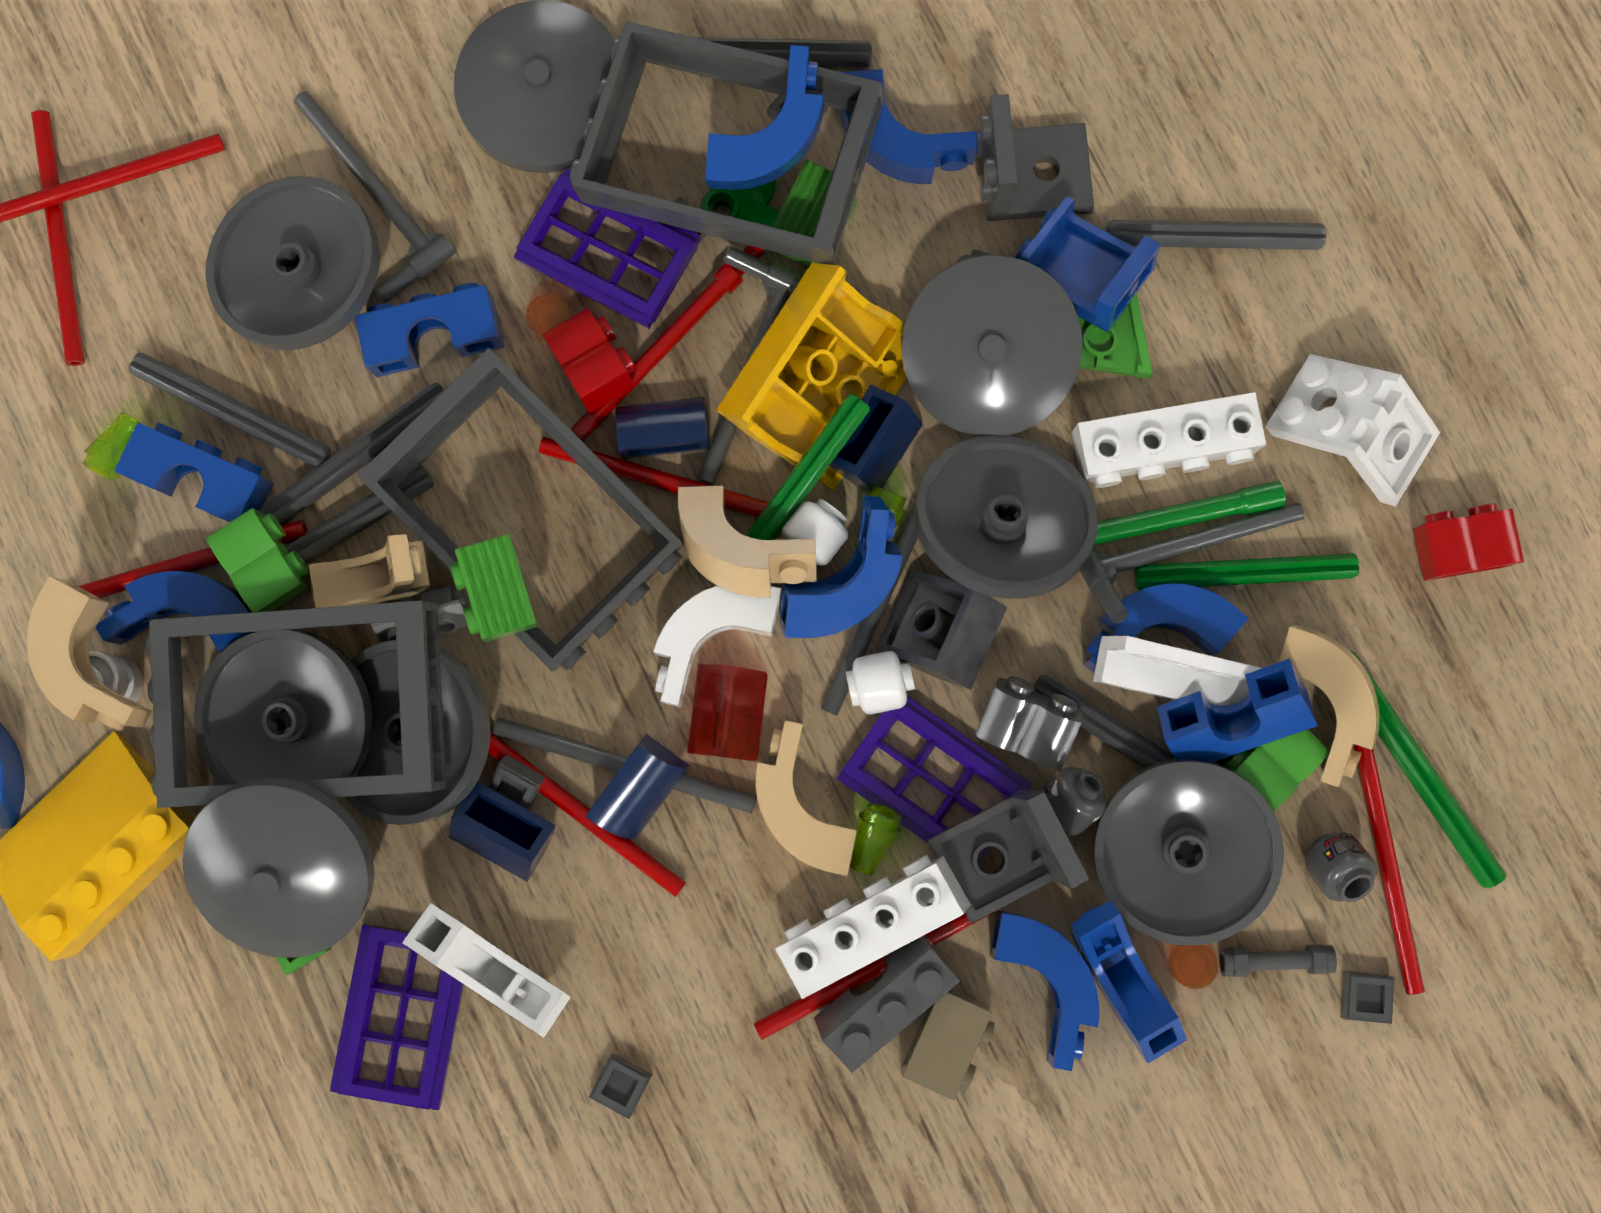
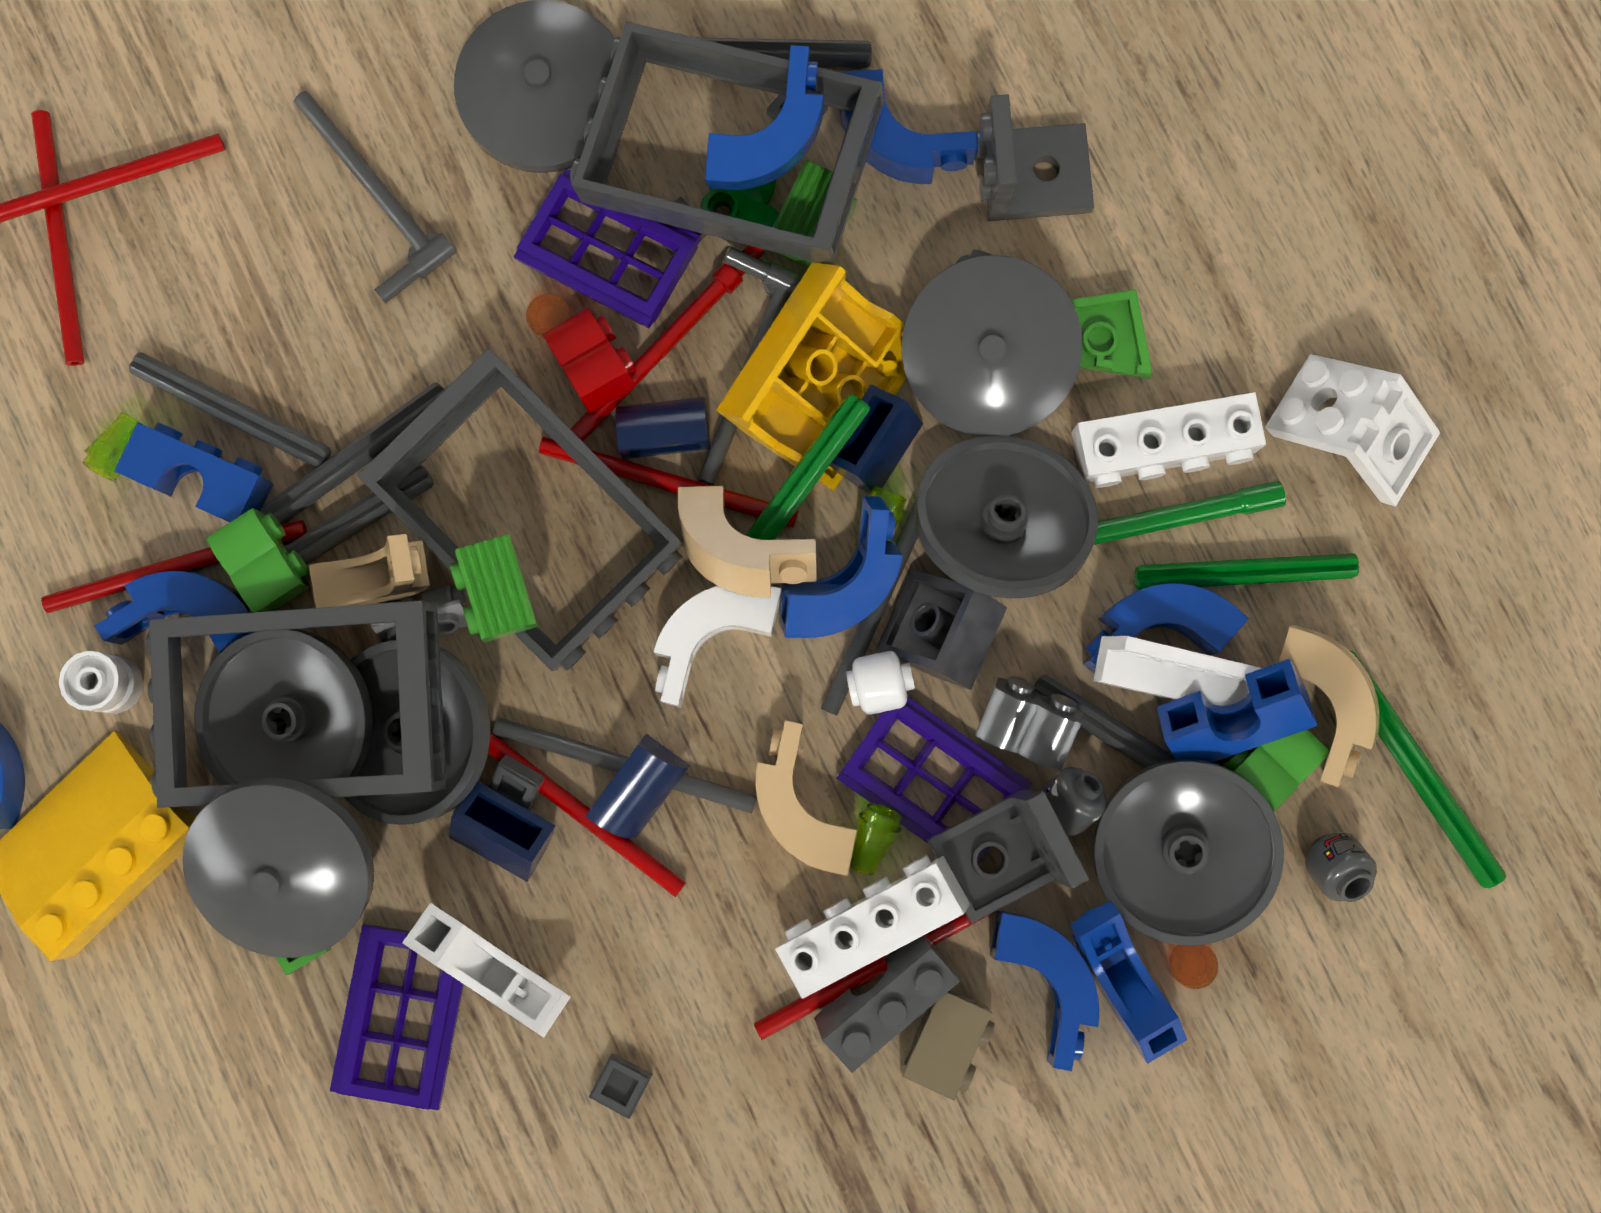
tan arch [26,576,152,731] -> none
dark grey dish [206,176,380,350] -> none
blue arch [355,283,505,377] -> none
clear red panel [687,664,768,761] -> none
white head [782,498,849,566] -> none
blue panel [1016,196,1161,333] -> none
dark grey bar [1080,503,1304,623] -> none
dark grey axle [1106,219,1326,250] -> none
dark grey bar [1219,945,1337,977] -> none
dark grey tile [1341,971,1394,1024] -> none
red piece [1354,744,1425,995] -> none
red brick [1413,503,1524,581] -> none

